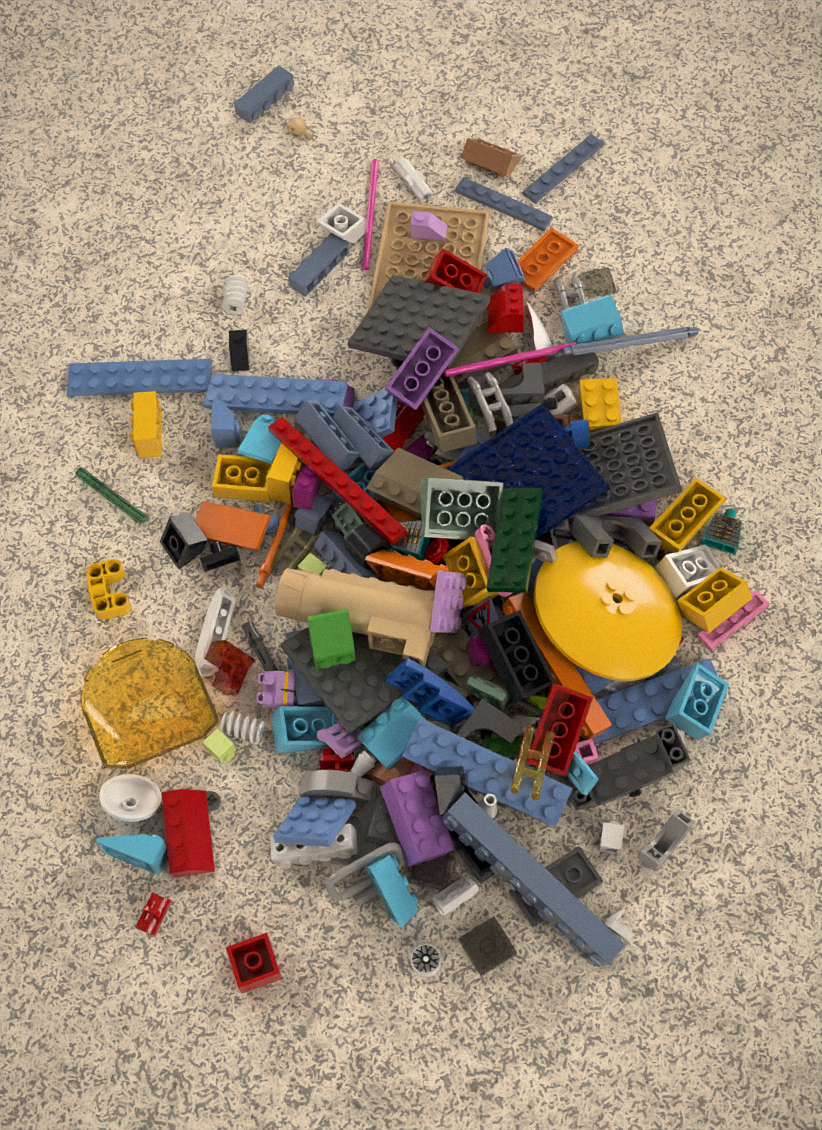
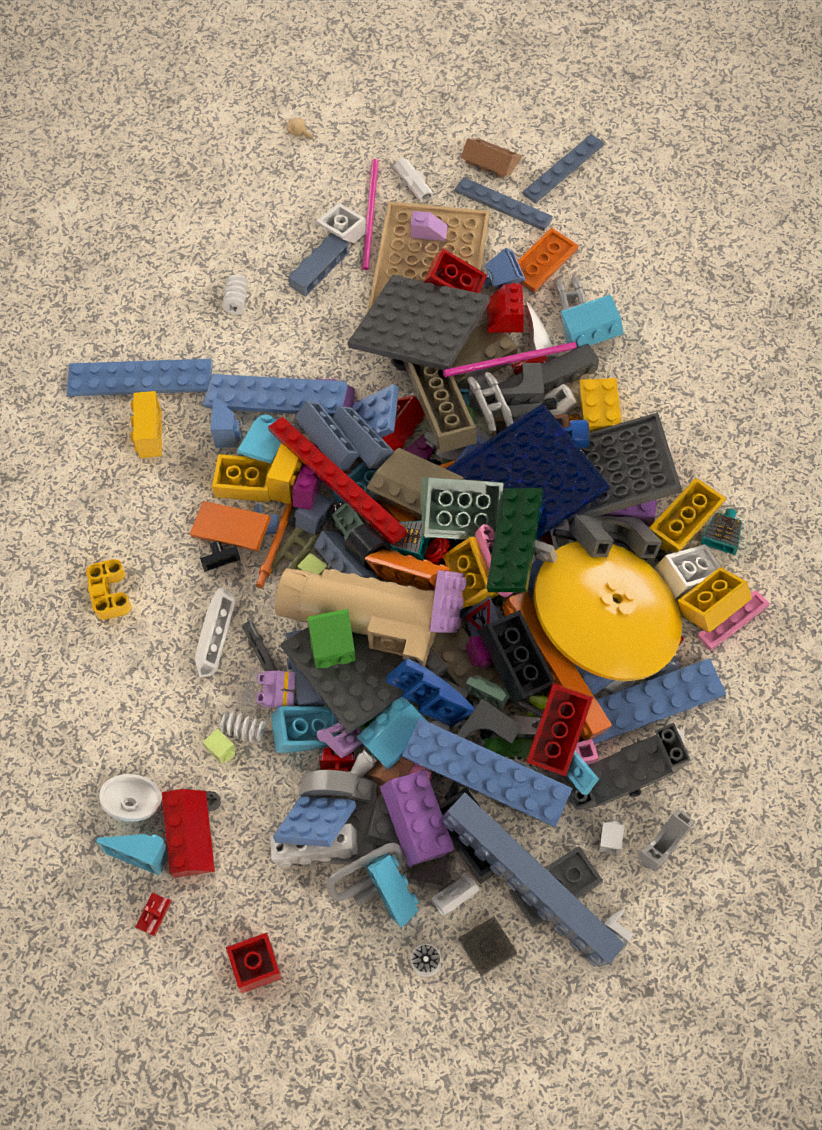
clear green axle [75,467,147,524] -> none
clear yellow windscreen [80,638,219,769] -> none
black slope [160,512,208,569] -> none
clear red brick [205,640,255,695] -> none
black slope [229,329,250,371] -> none
sand blue brick [234,65,294,123] -> none
medium lavender slope [385,327,459,410] -> none
black slope [434,766,468,815] -> none
white cone [478,794,497,818] -> none
clear yellow piece [511,725,555,800] -> none
sand blue piece [562,327,698,356] -> none
clear smoke piece [581,267,617,298] -> none
medium azure slope [665,663,729,740] -> none

